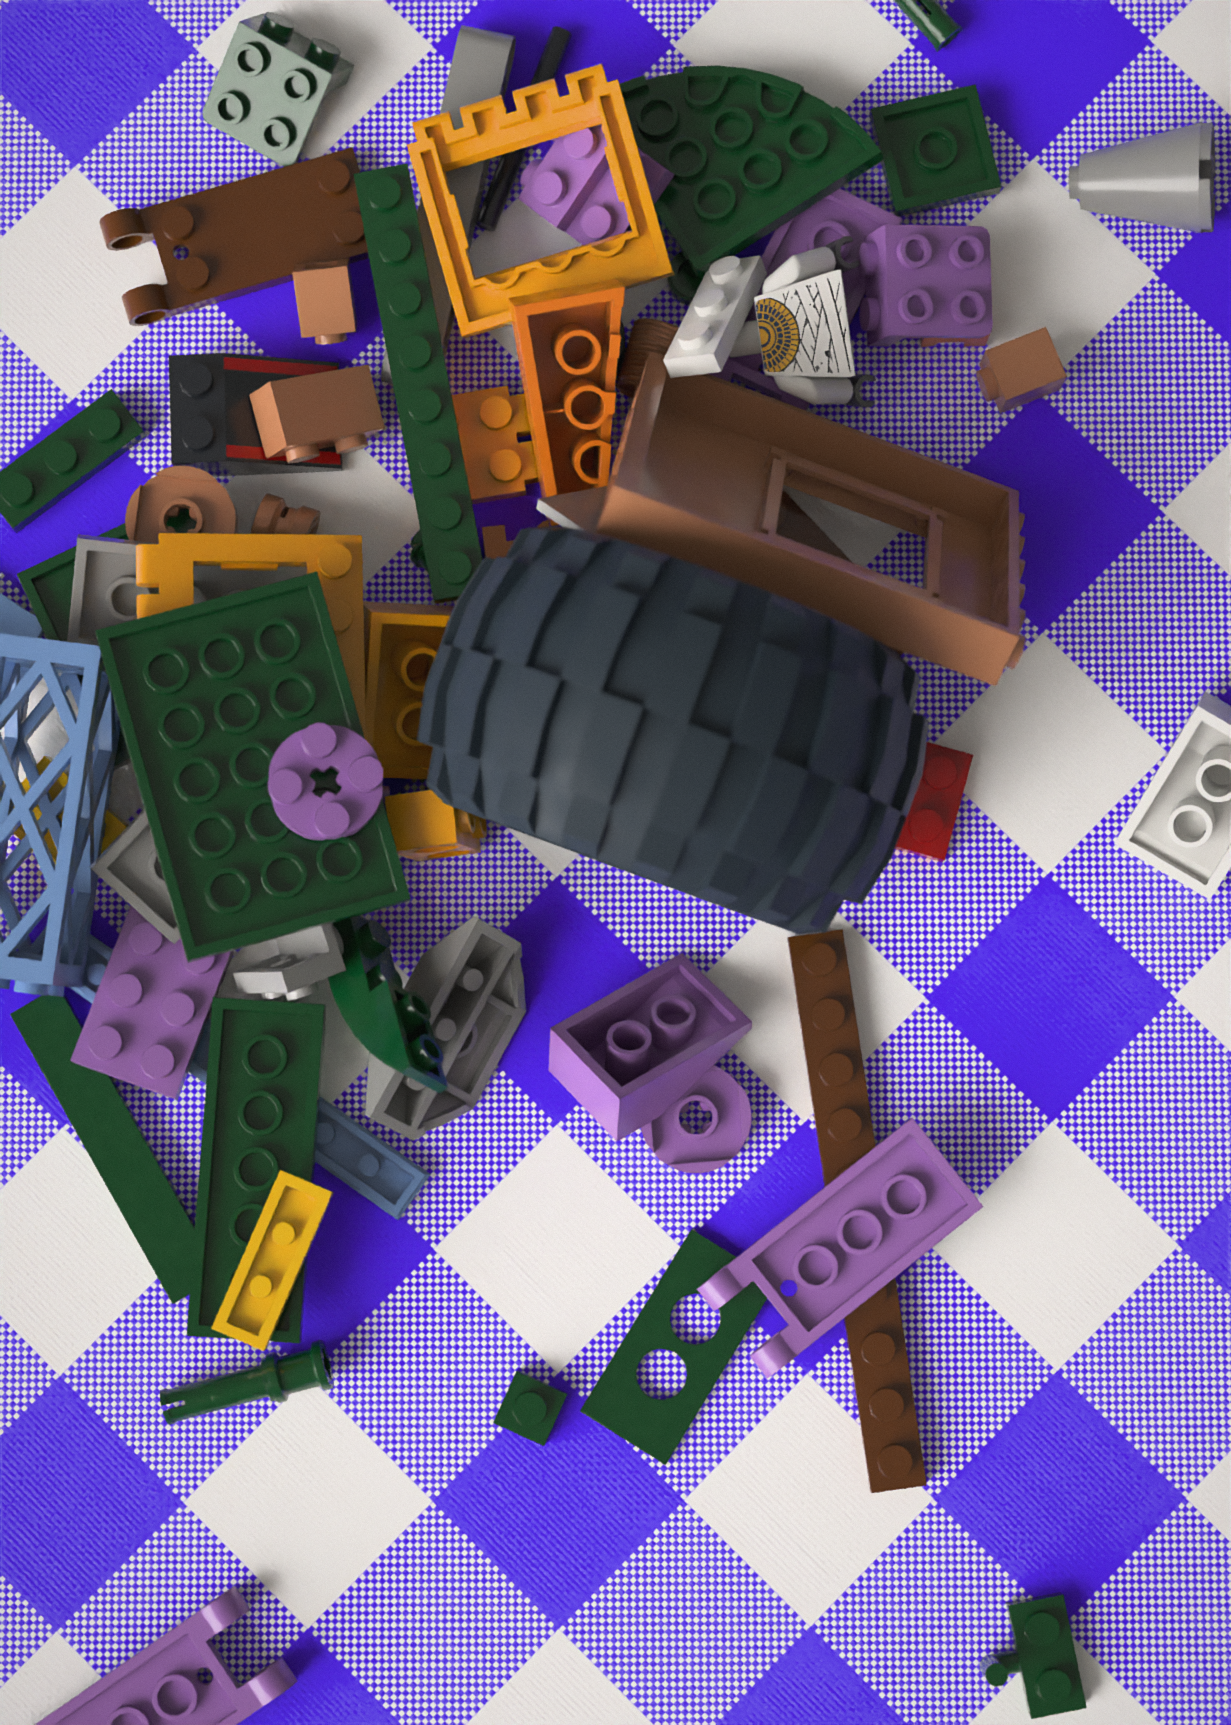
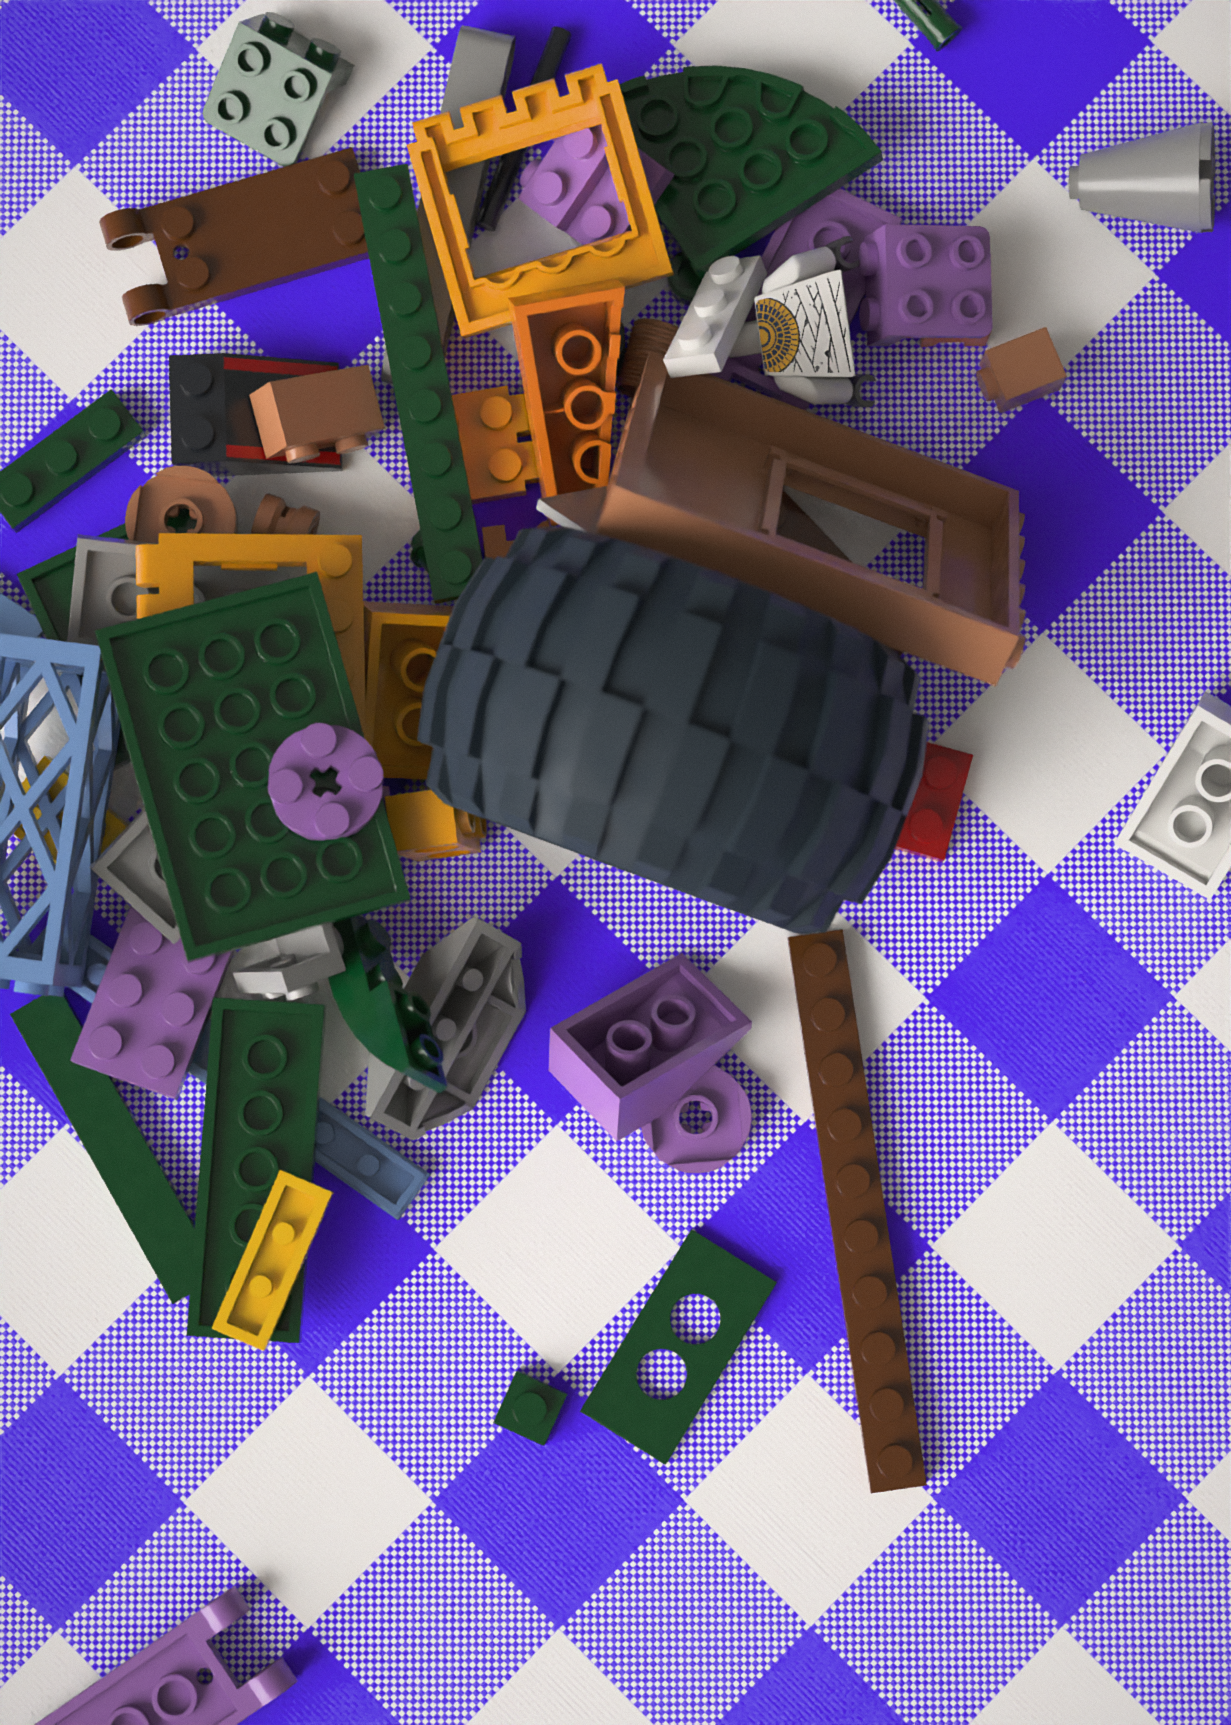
dark green pin [160,1340,334,1425] -> none
nougat brick [292,258,358,345] -> none
medium lavender hinge [697,1118,984,1378] -> none
dark green plate [869,84,1002,217] -> none
dark green plate [979,1592,1087,1719] -> none

